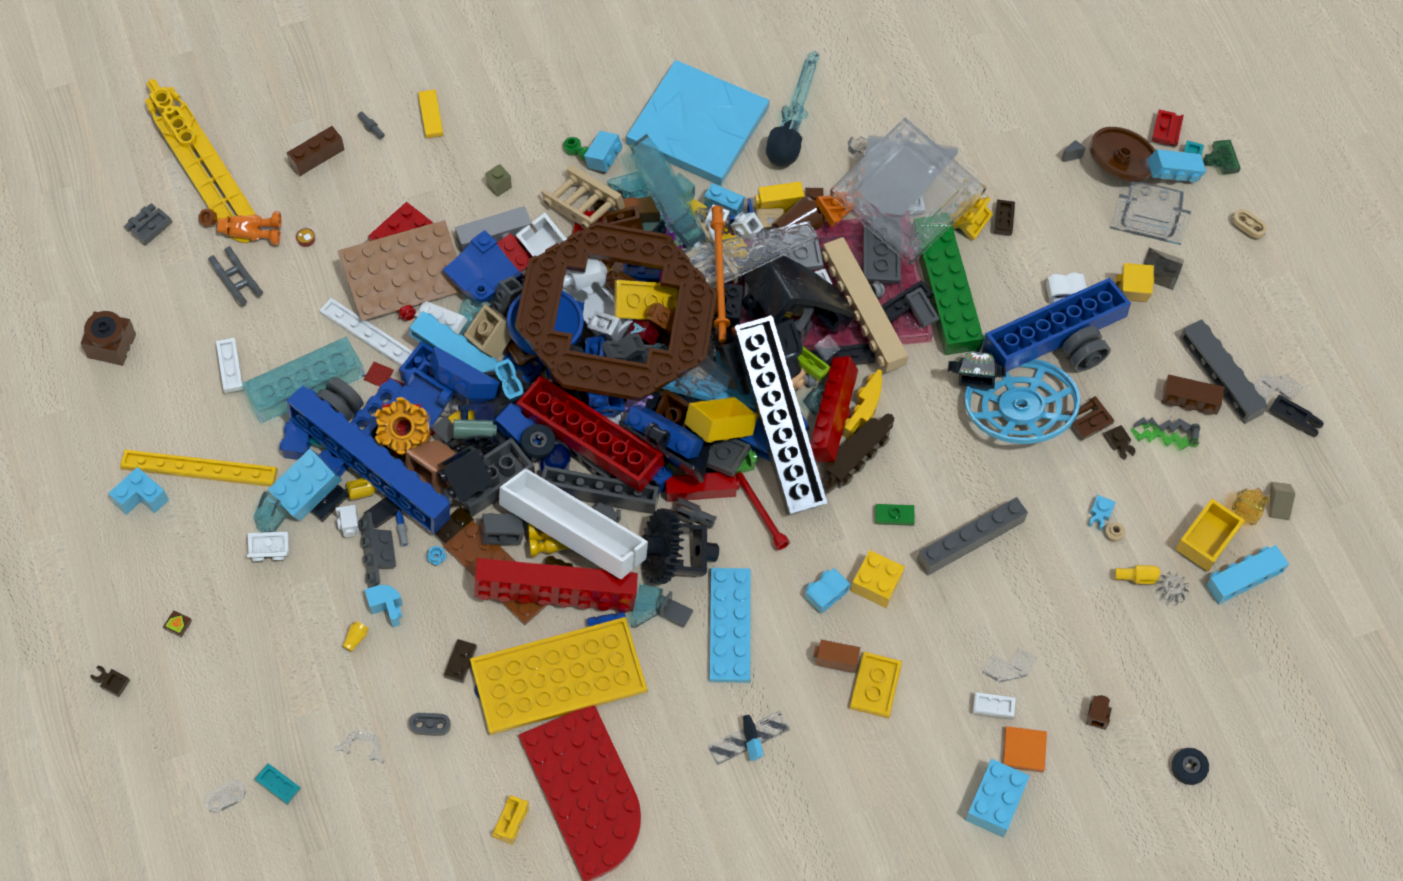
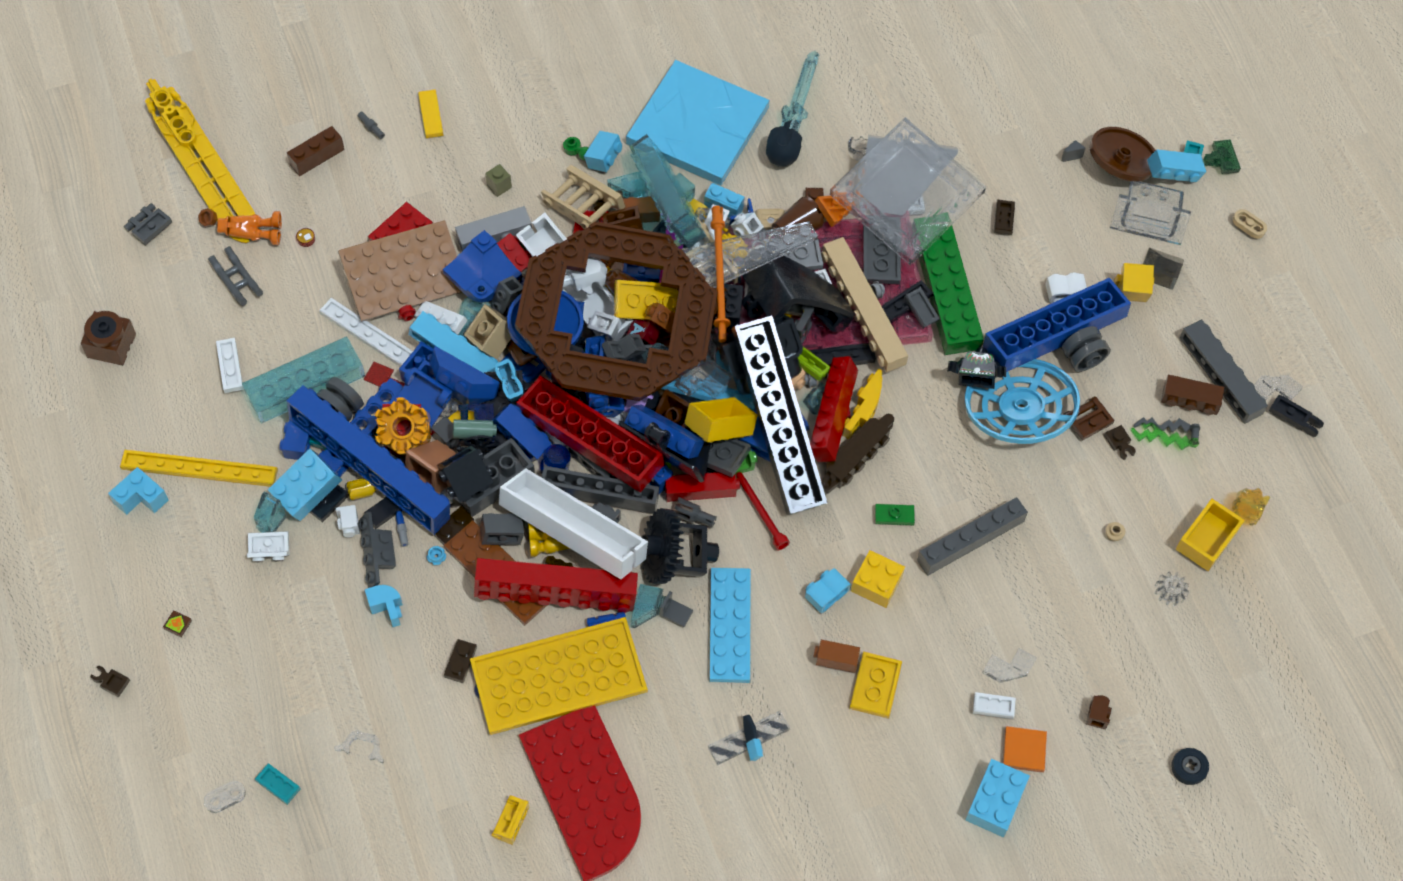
yellow cone [342,621,369,652] -> none
dark grey plate [409,713,451,736] -> none
black bush [521,424,556,459] -> none
yellow brick [754,181,805,213] -> none
clear plate [813,334,840,361] -> none
yellow bracket [952,197,993,240] -> none
medium azure plate [1088,495,1116,531] -> none
yellow arm [1115,565,1160,584] -> none
red plate [1151,109,1184,147] -> none
medium azure brick [1206,545,1289,604] -> none
dark tan slope [1270,482,1295,520] -> none

